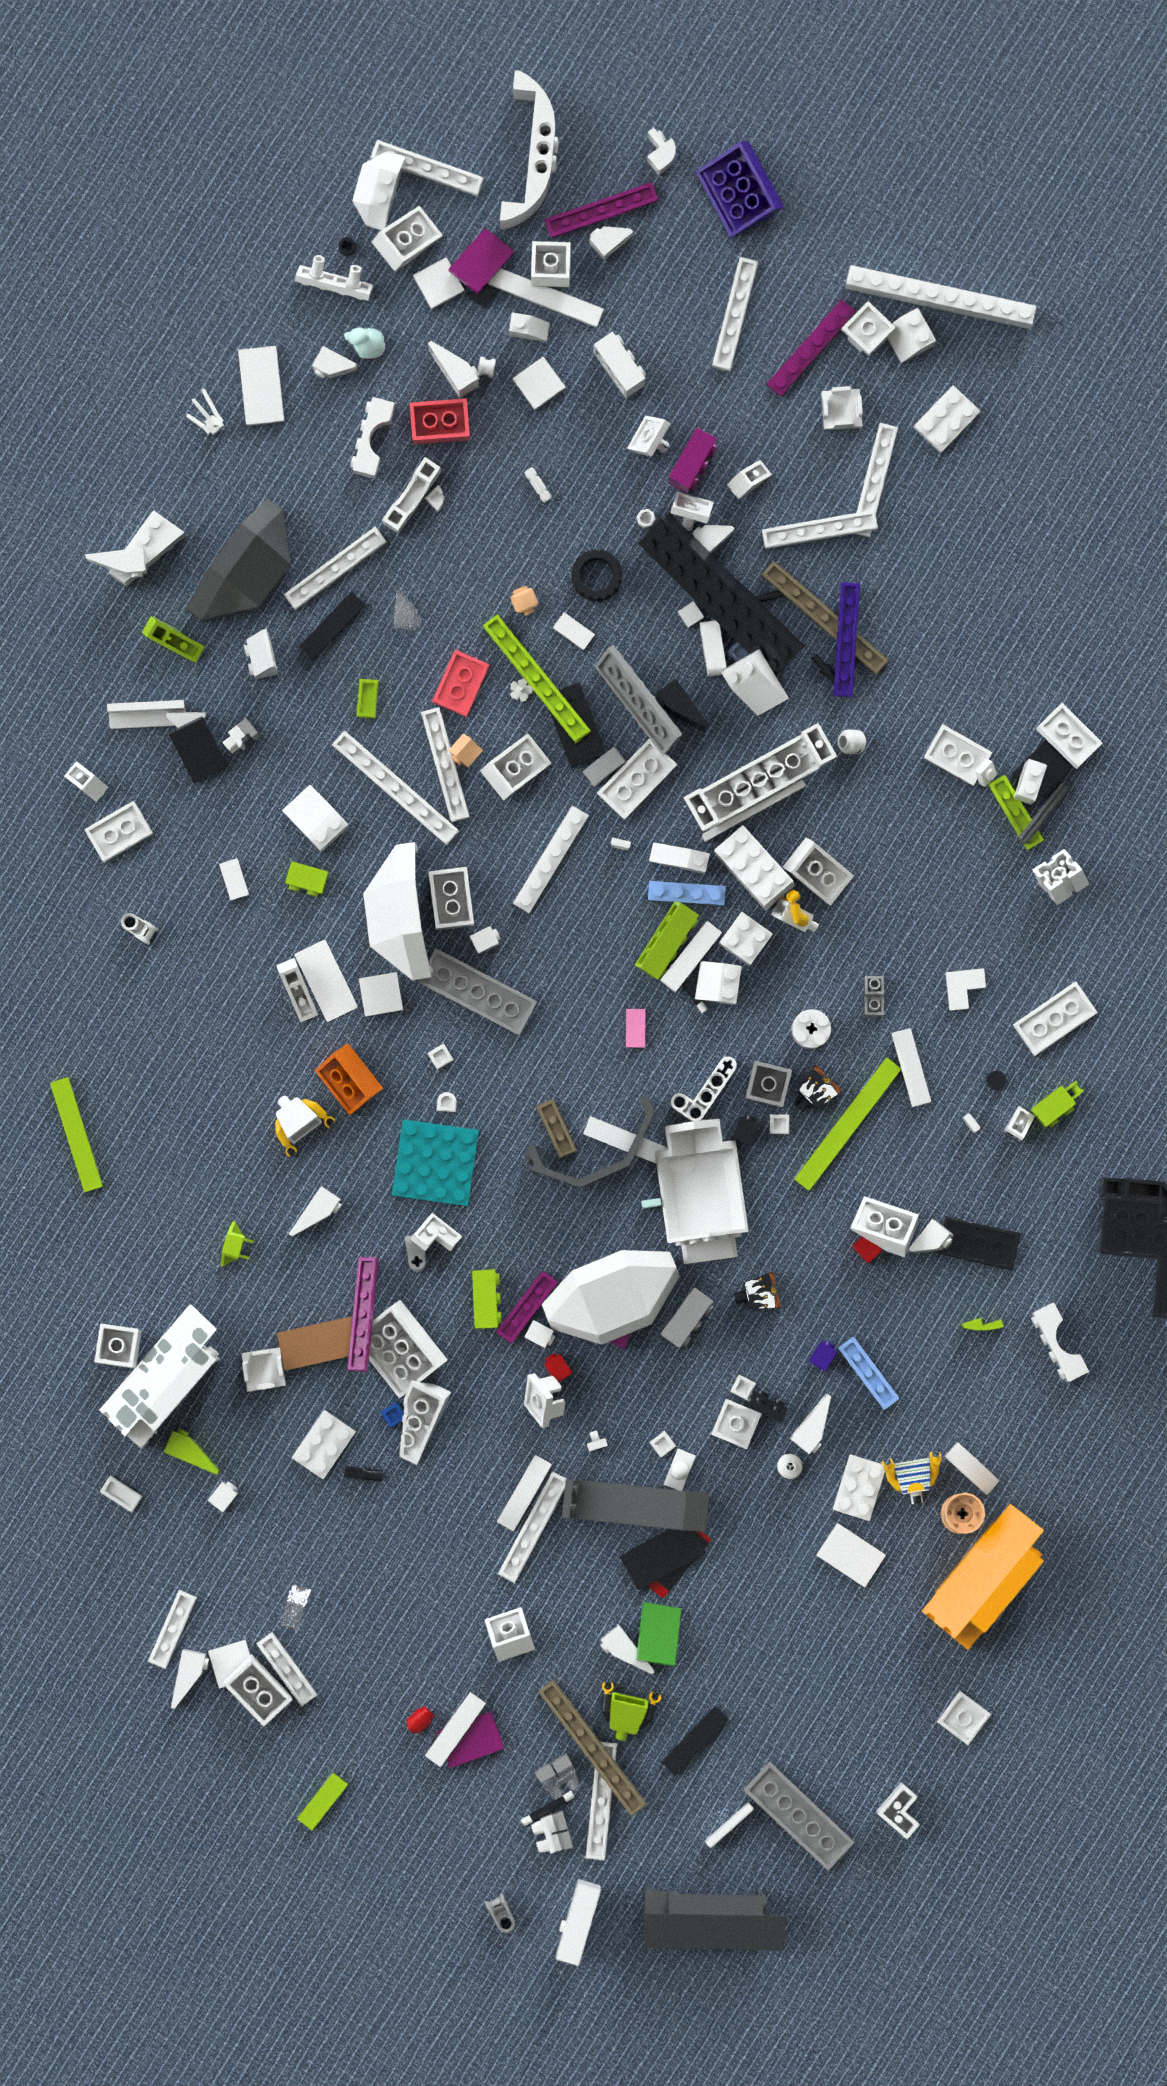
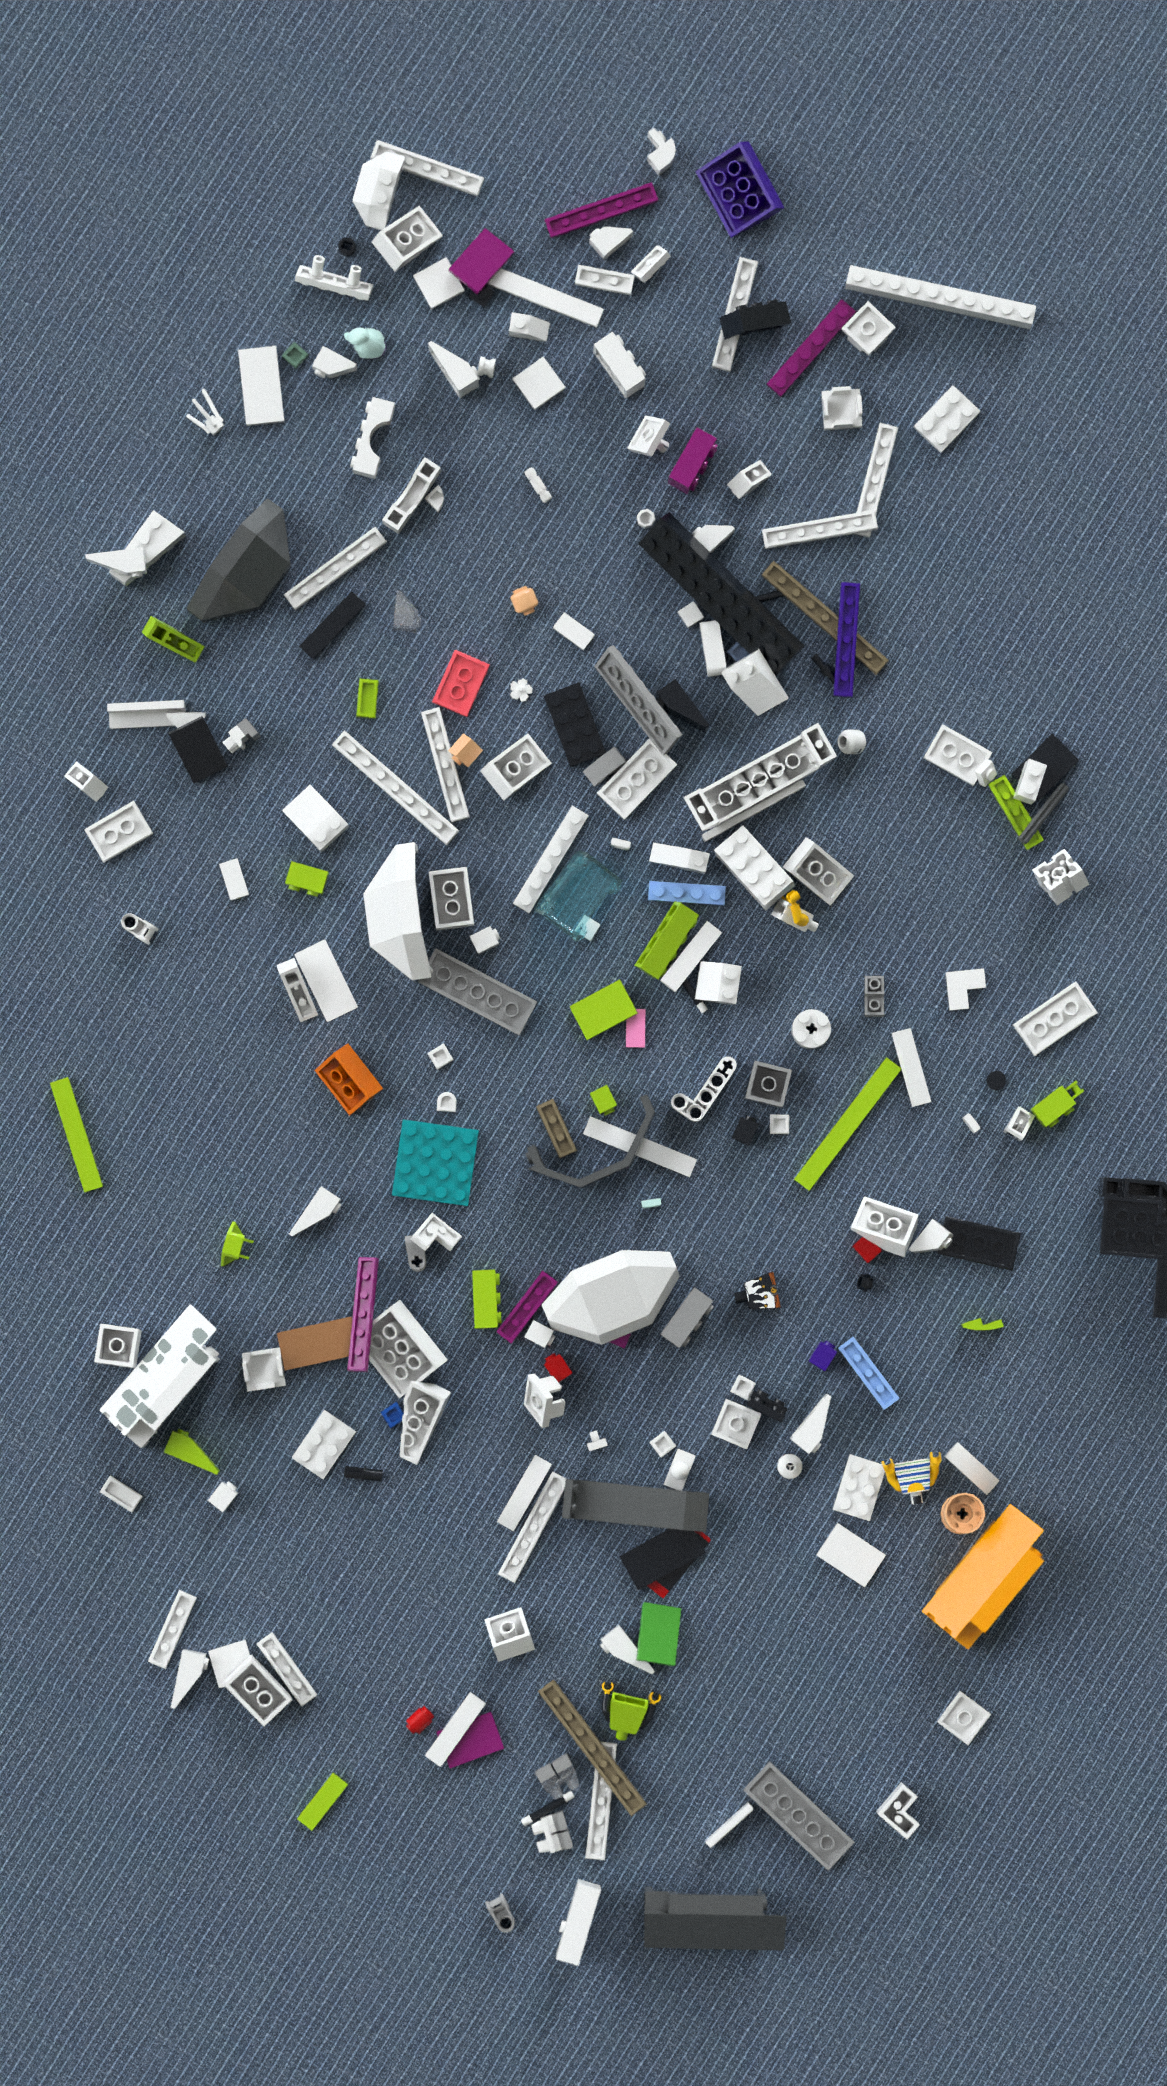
white slope [244,629,278,679] -> none
white torso [275,1096,335,1157] -> none
clear slope [280,1584,311,1631] -> none
white tile [359,972,403,1017] -> none
coral brick [410,398,470,445] -> none
lime tile [483,614,591,743] -> none
white slope [500,70,558,230] -> none
white brick [531,241,570,287] -> none
black tyre [571,549,622,602] -> none
white panel [655,1119,748,1264] -> none
black tile [661,1706,729,1776] -> none
white tile [670,492,714,531] -> none
white brick [719,912,773,967] -> none
torso [795,1065,842,1112] -> none
white slope [888,308,936,363] -> none
white arch [1031,1303,1089,1382] -> none
white plate [1036,703,1102,769] -> none
none -> sand green tile [282,342,309,369]
none -> clear light blue windscreen [534,850,623,942]
none -> lime tile [569,979,638,1040]
none -> white tile [574,915,601,941]
none -> white plate [575,265,634,295]
none -> lime brick [590,1085,617,1116]
none -> white plate [631,245,671,283]
none -> black wedge [719,299,791,340]
none -> black plate [857,1274,873,1292]

